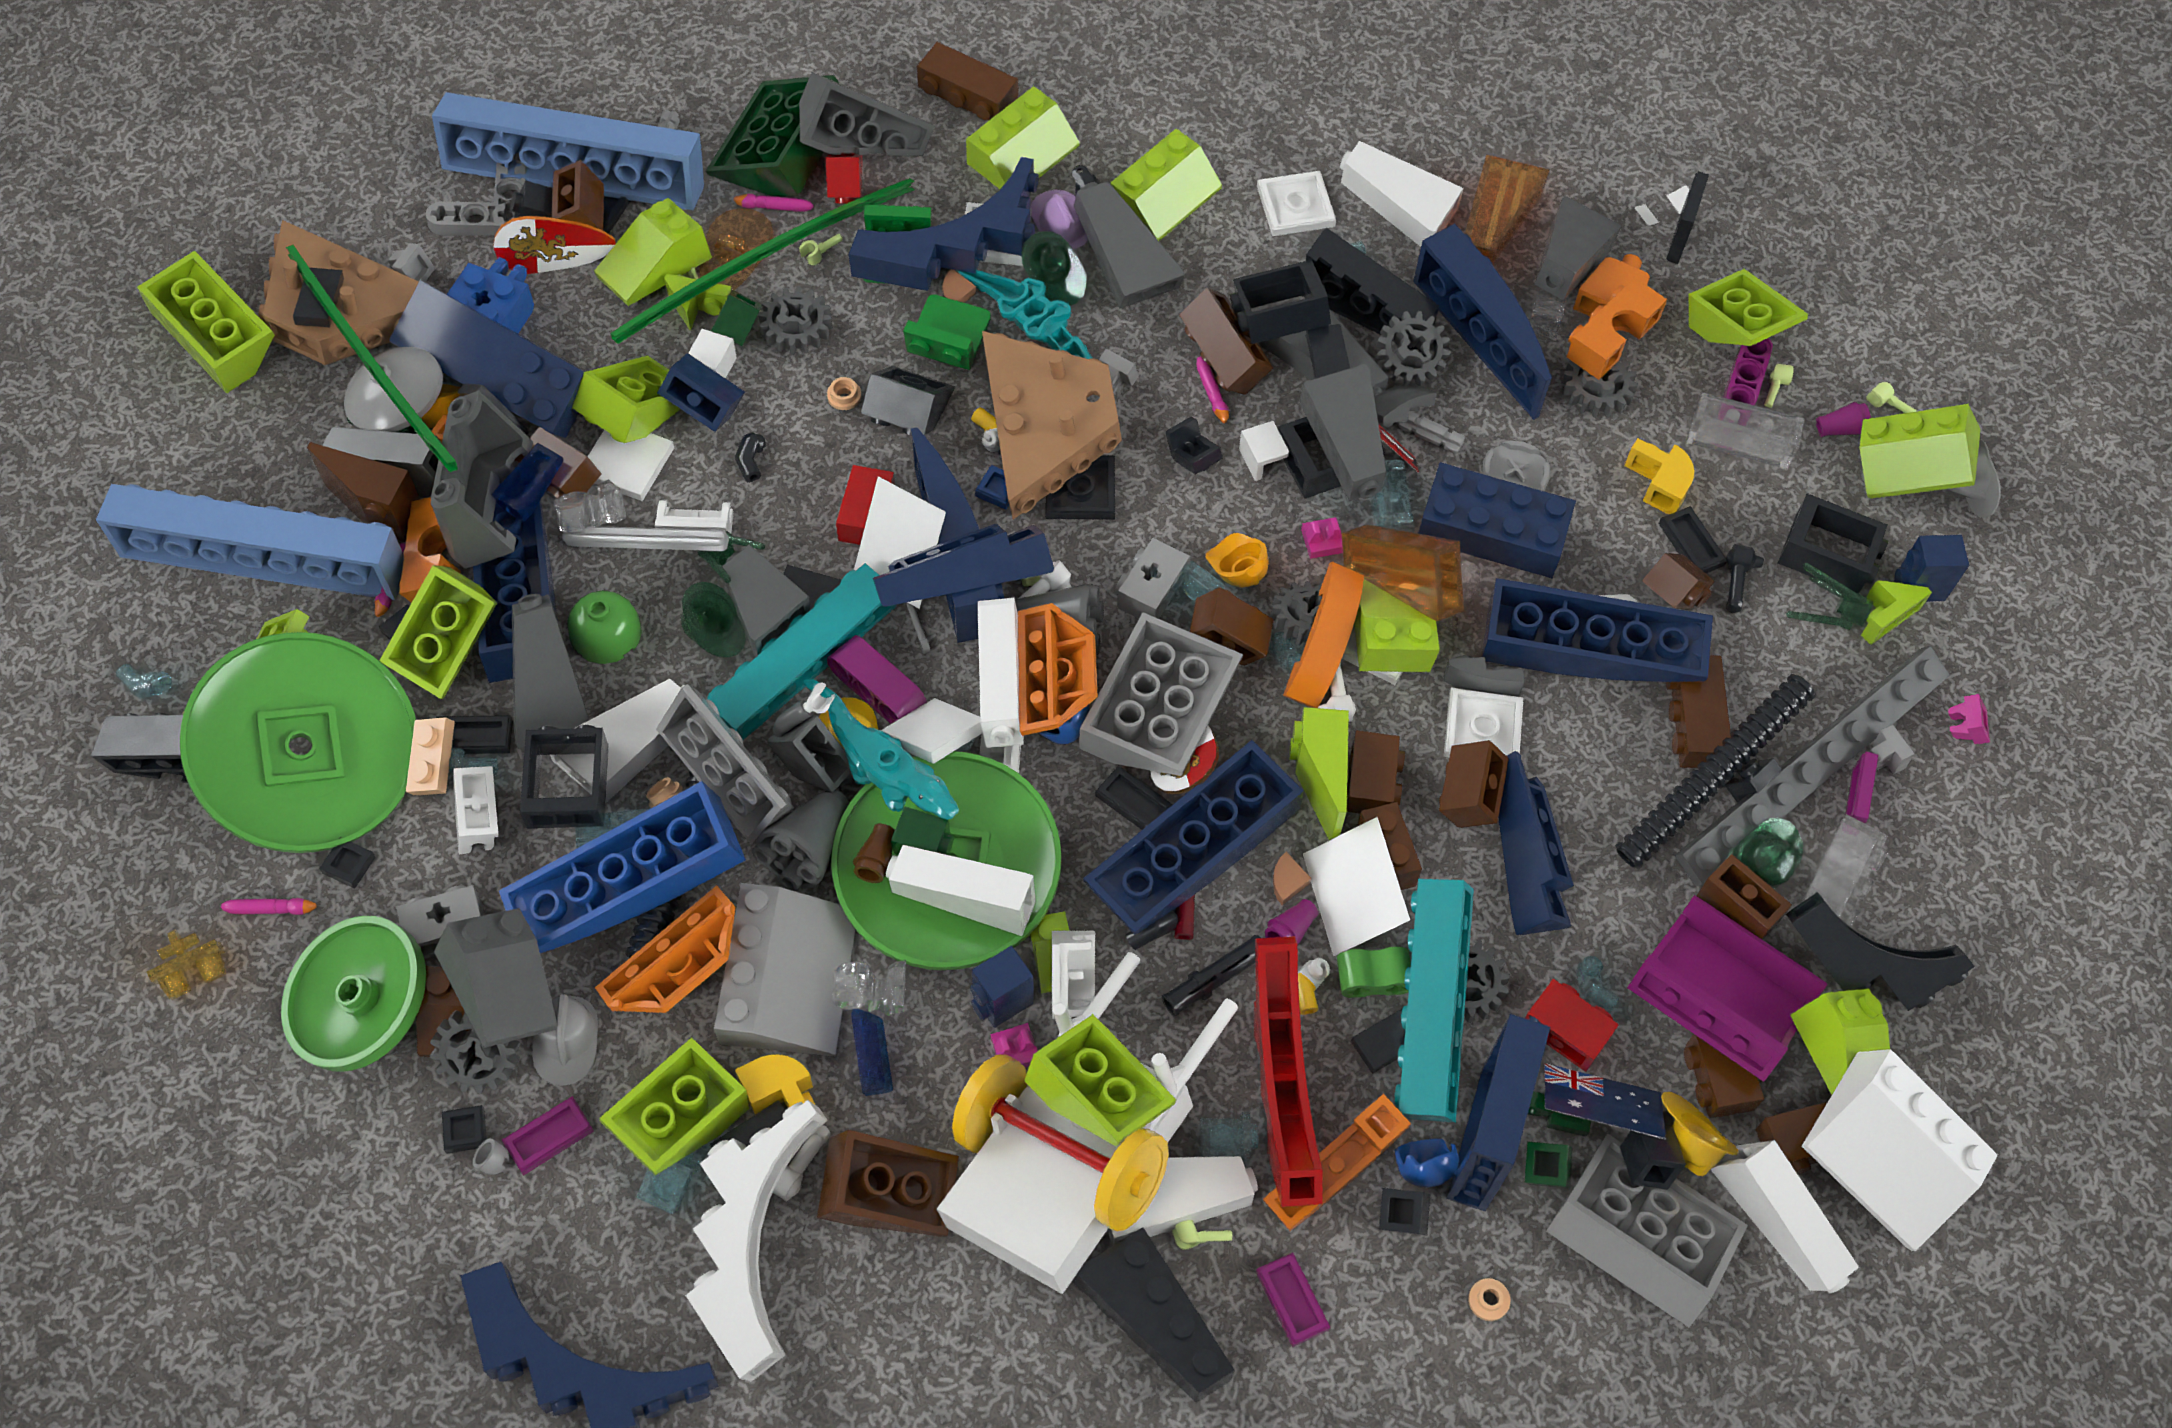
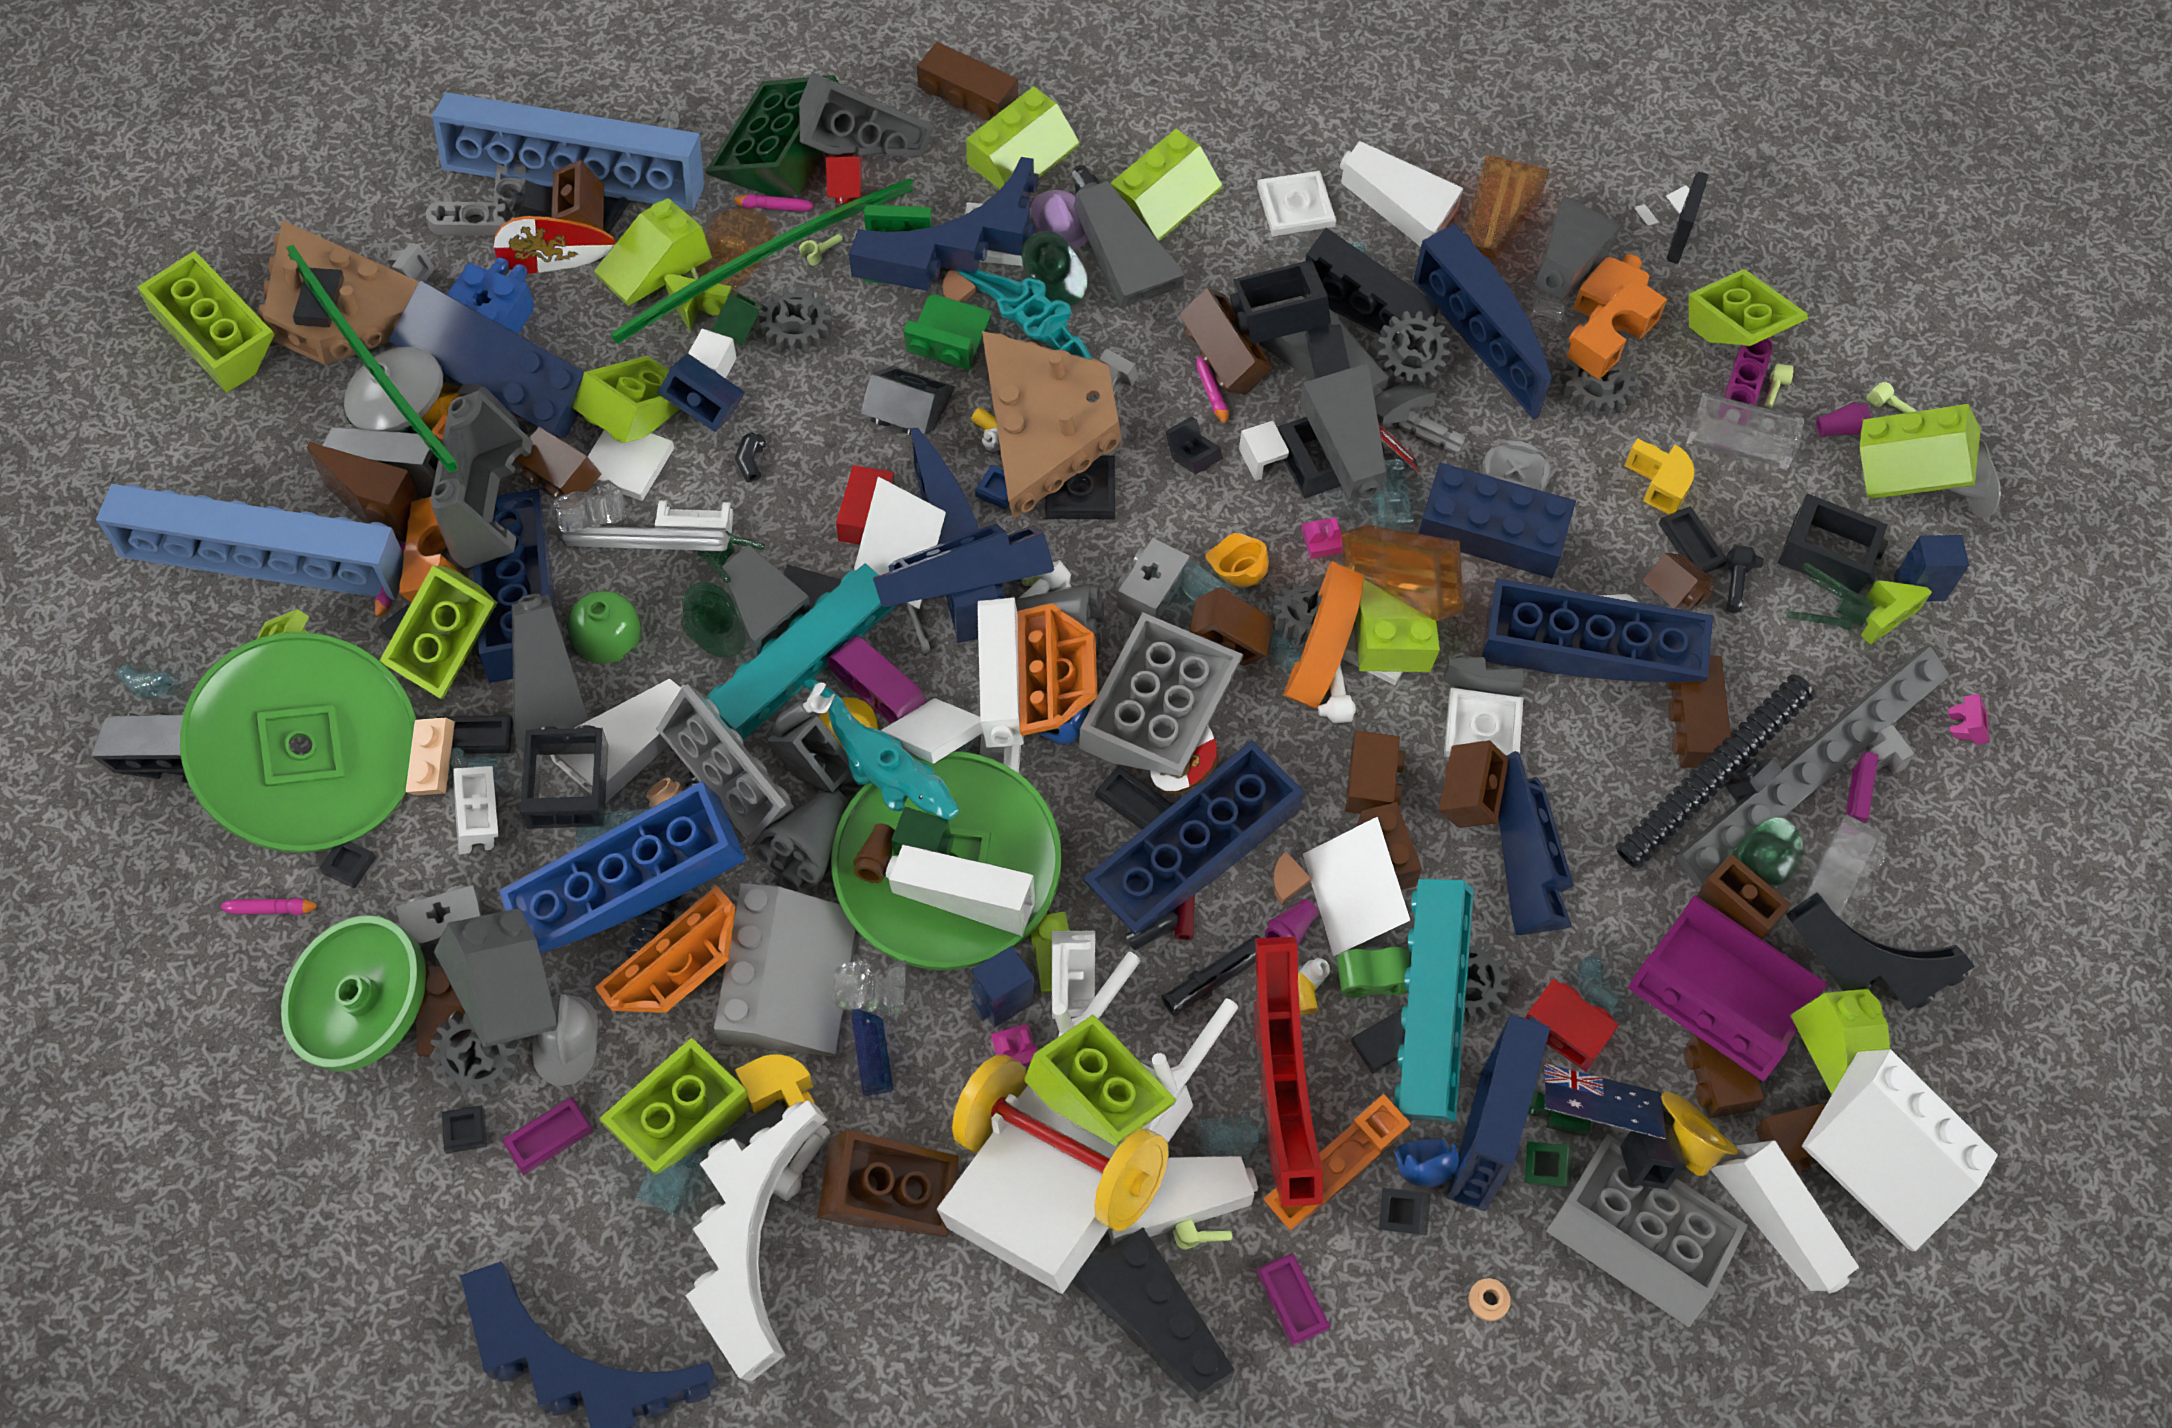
clear yellow hips [146,929,227,1000] -> none
light grey hinge [473,1139,510,1175] -> none
clear blue slope [491,443,564,522] -> none
light nougat plate [827,377,861,410] -> none
lime slope [1289,707,1349,840] -> none

